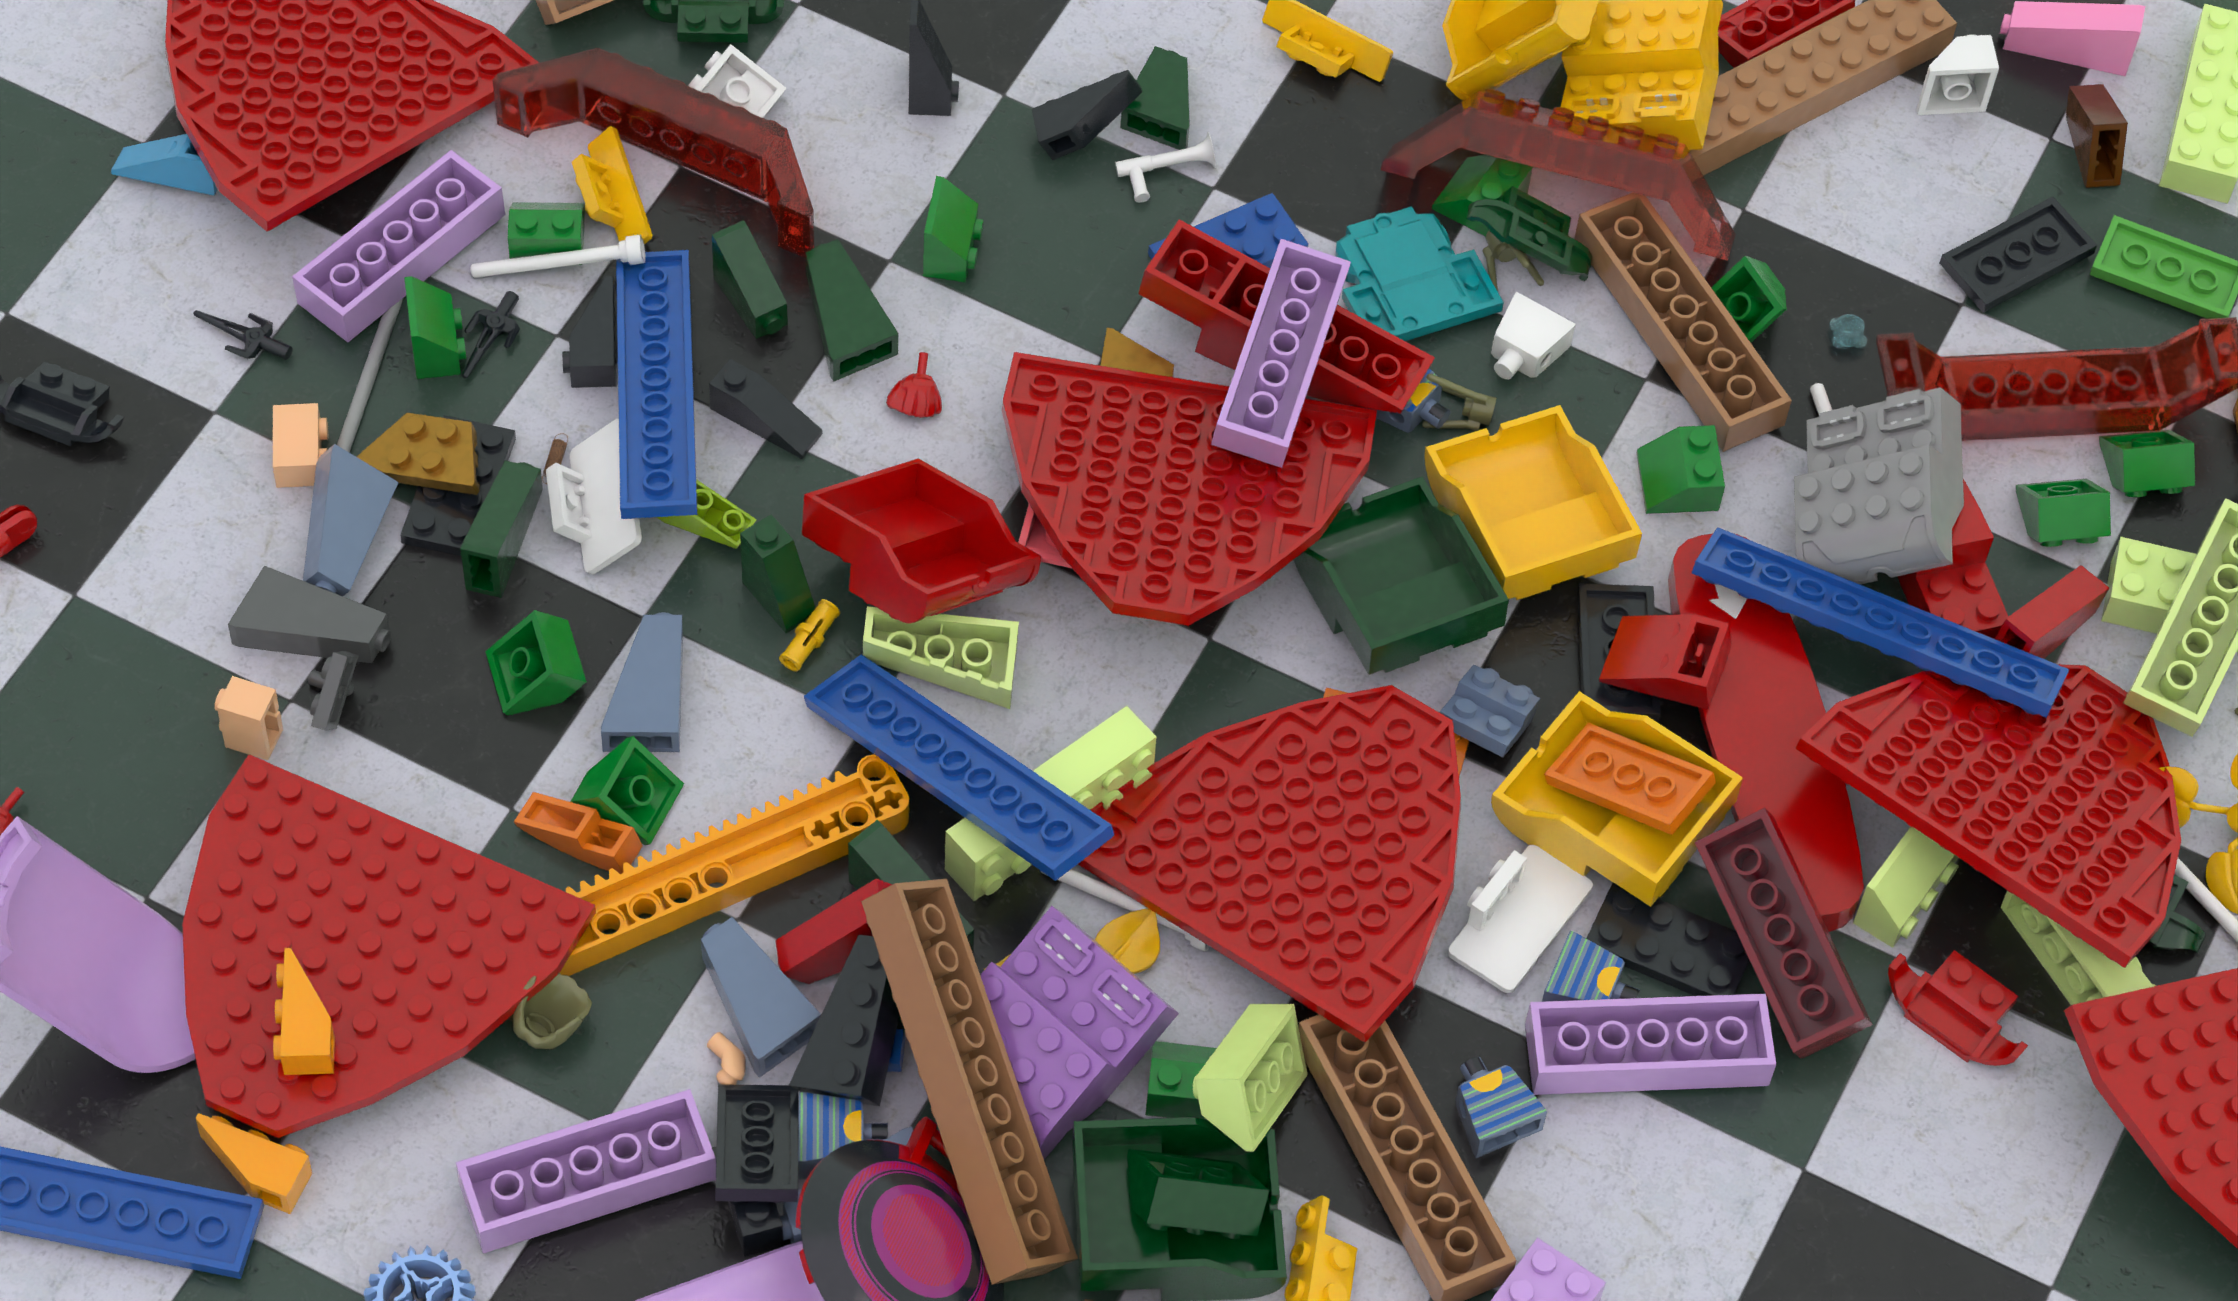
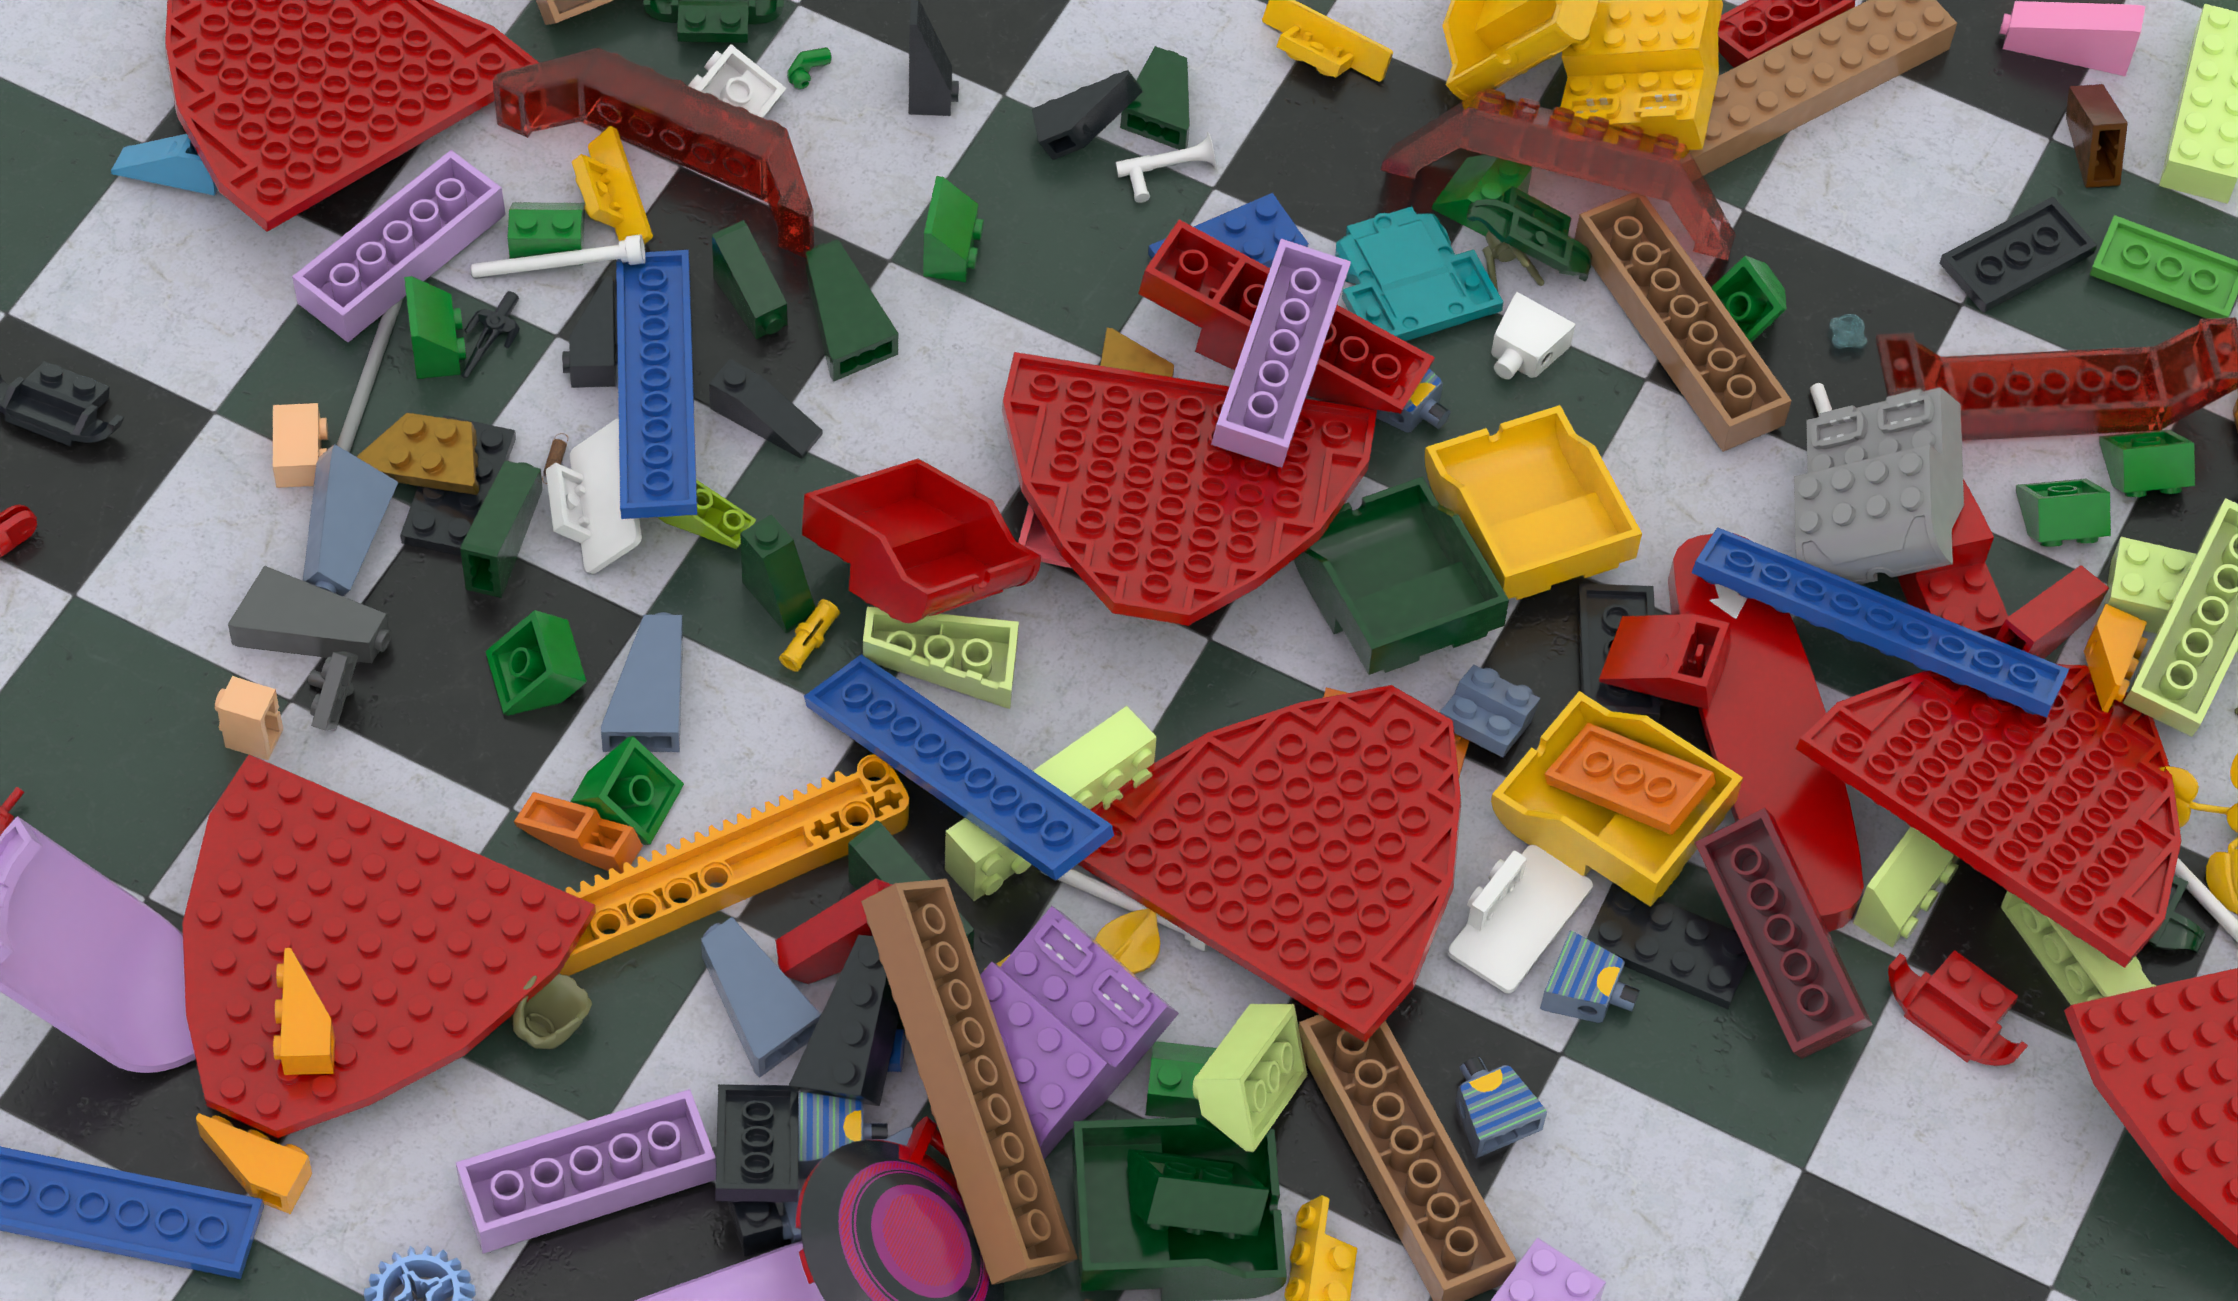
black piece [193,310,293,360] -> none
light nougat arm [707,1032,746,1085] -> none
red piece [886,352,942,418] -> none
olive plant [1422,373,1496,431] -> none
lavender brick [1525,994,1776,1095] -> none
green slope [1636,425,1725,514] -> none
white slope [1916,35,1999,115] -> none
none -> green arm [787,47,832,89]
none -> light orange slope [2083,603,2148,713]

